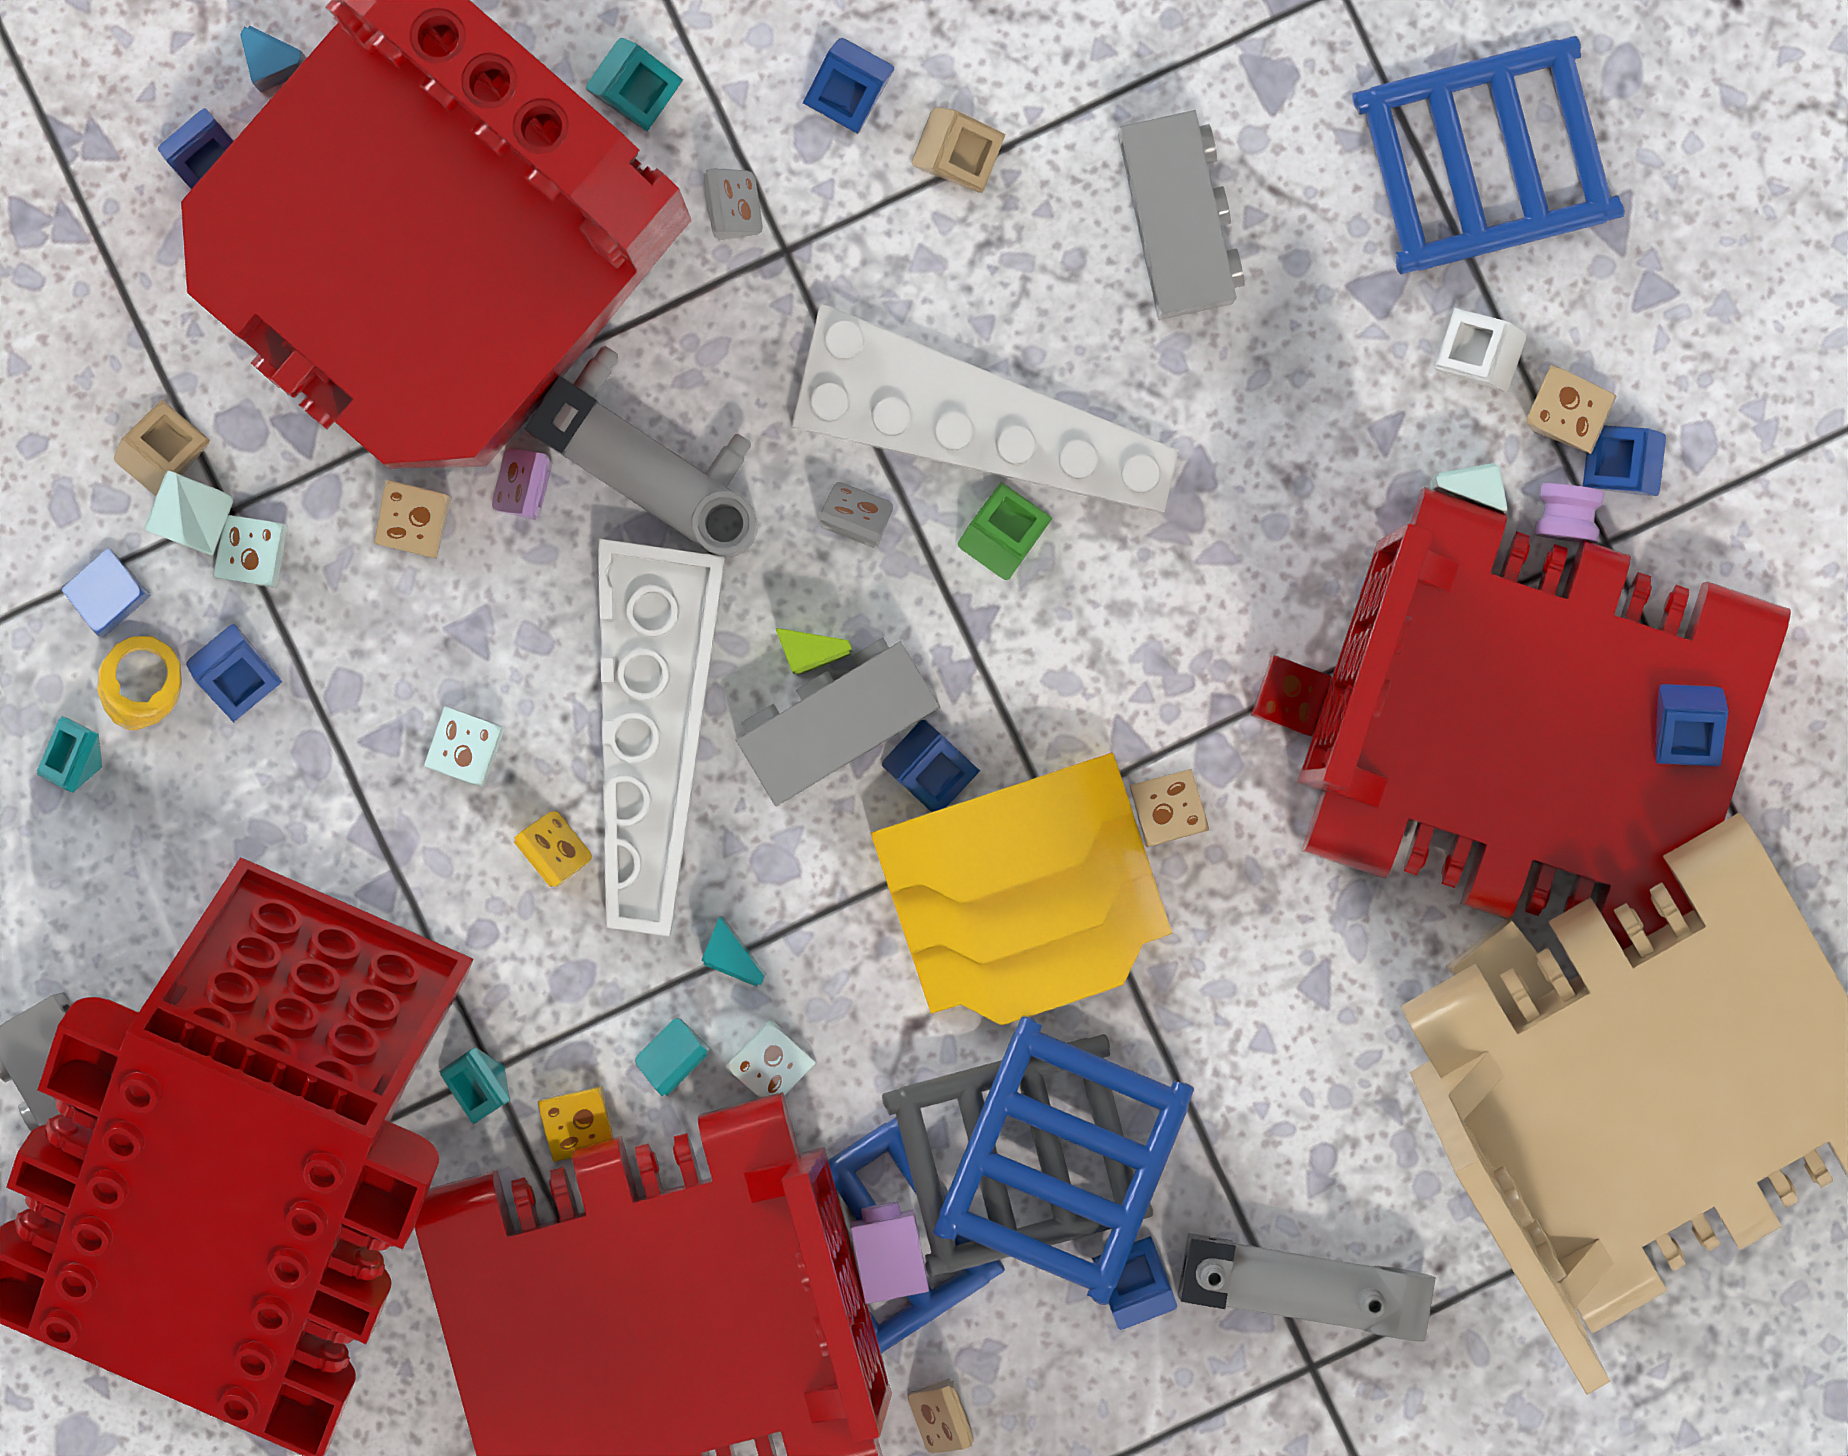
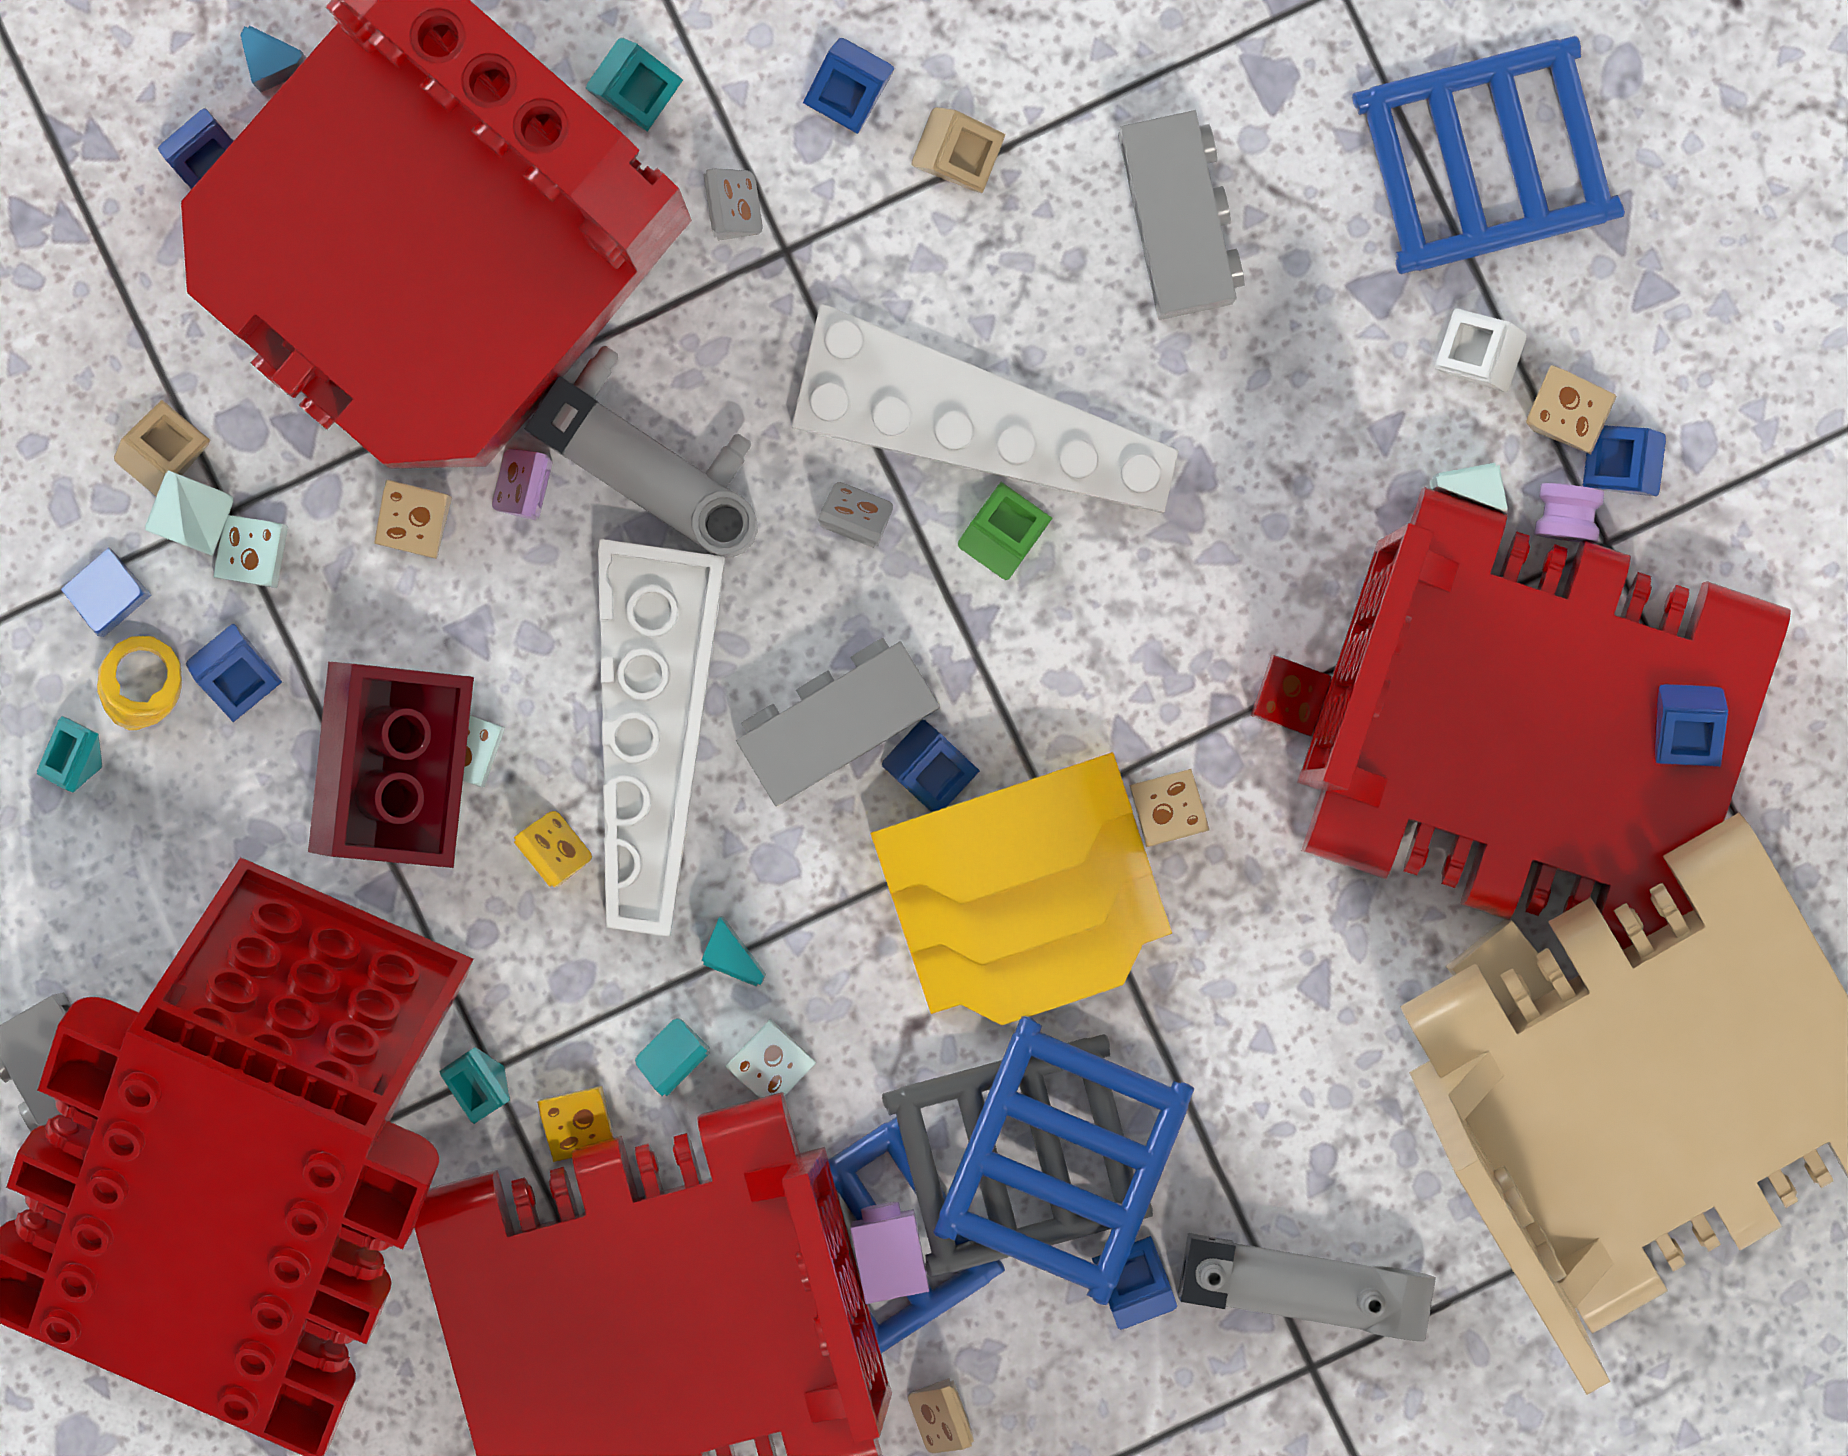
lime slope [776,628,853,676] -> none
none -> dark red slope [308,662,474,868]

